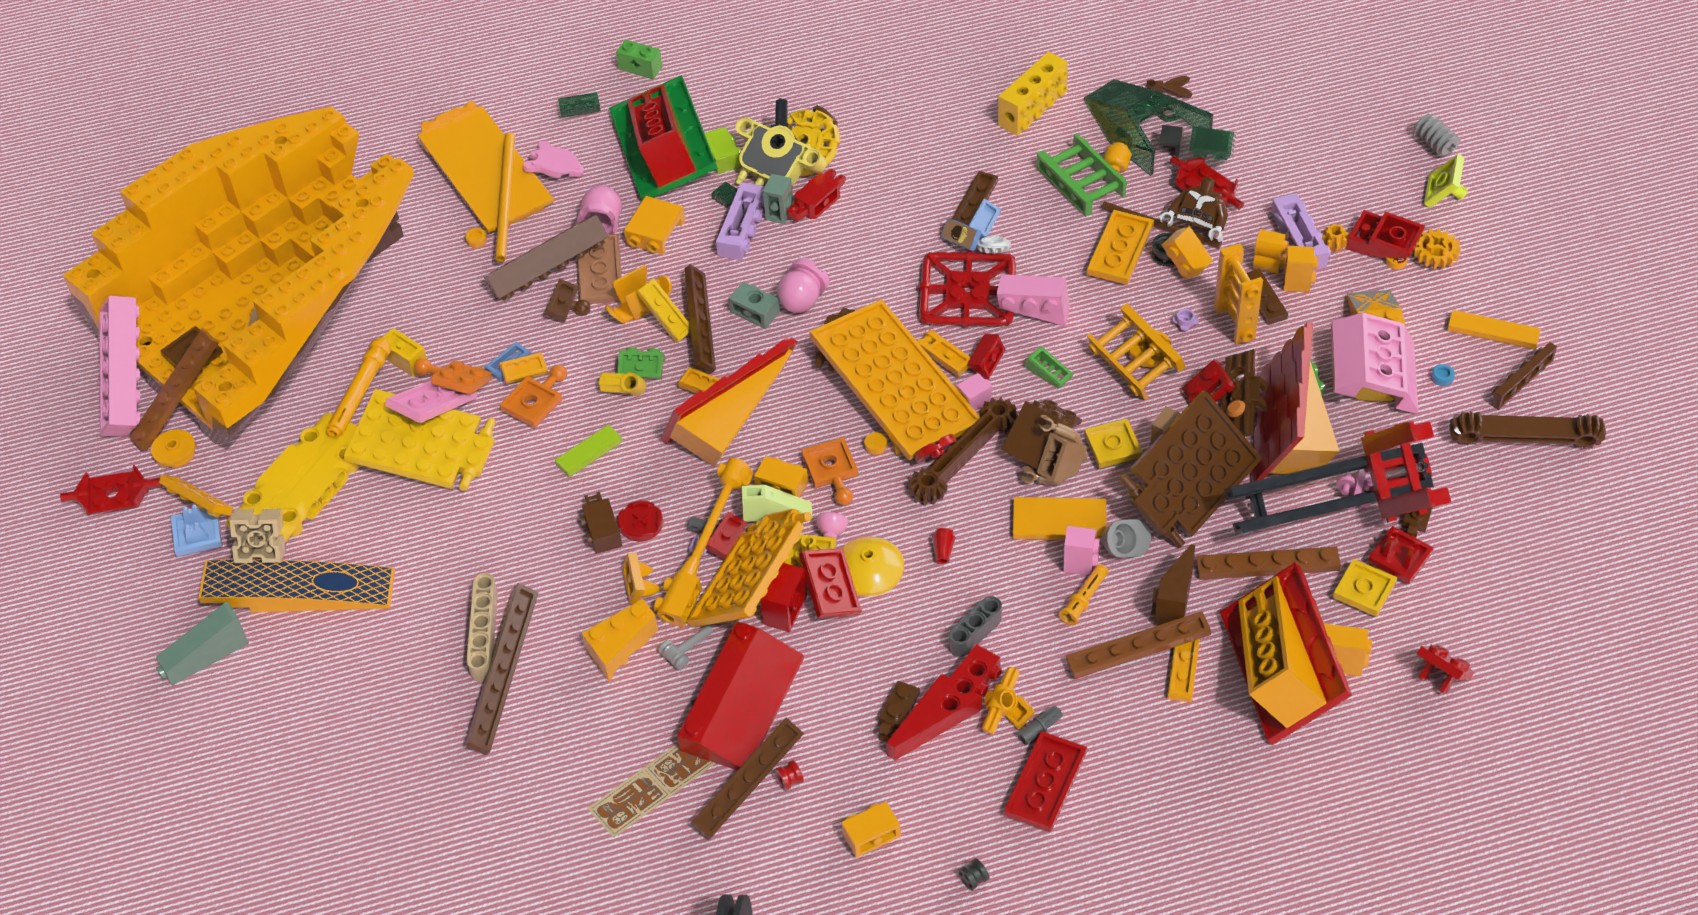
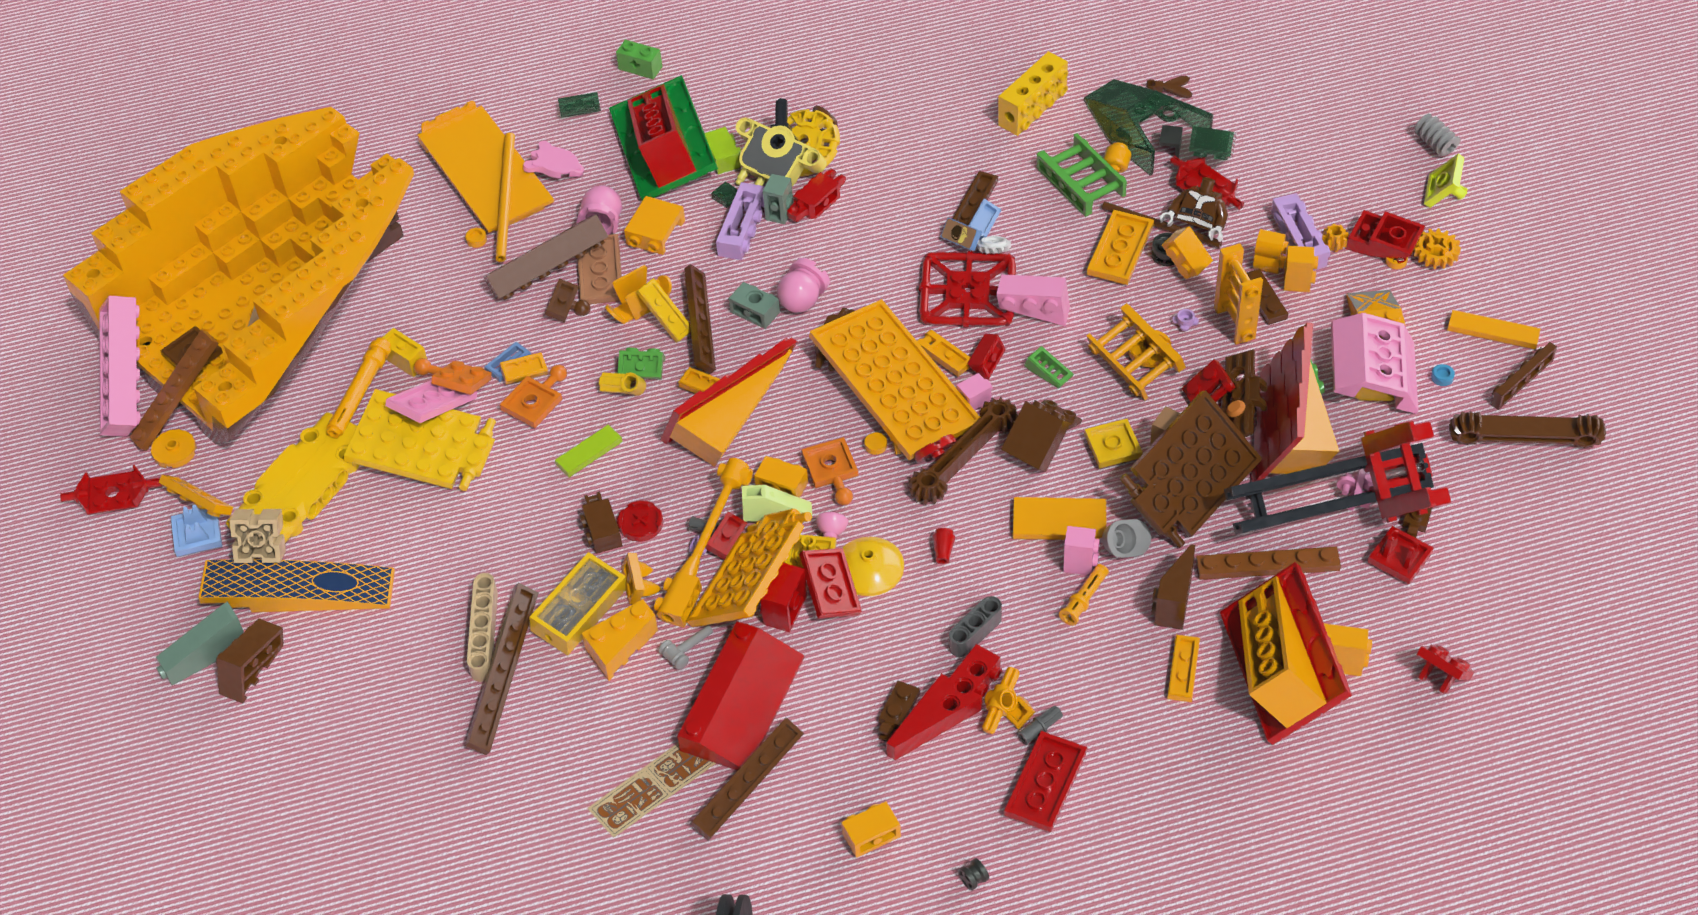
red wheel [775,760,804,791] -> none
medium nougat torso [1020,415,1088,485] -> none
dark orange plate [1066,611,1211,680] -> none
yellow plate [1333,559,1397,617] -> none
none -> reddish brown wedge [216,618,284,704]
none -> brick [530,552,626,656]

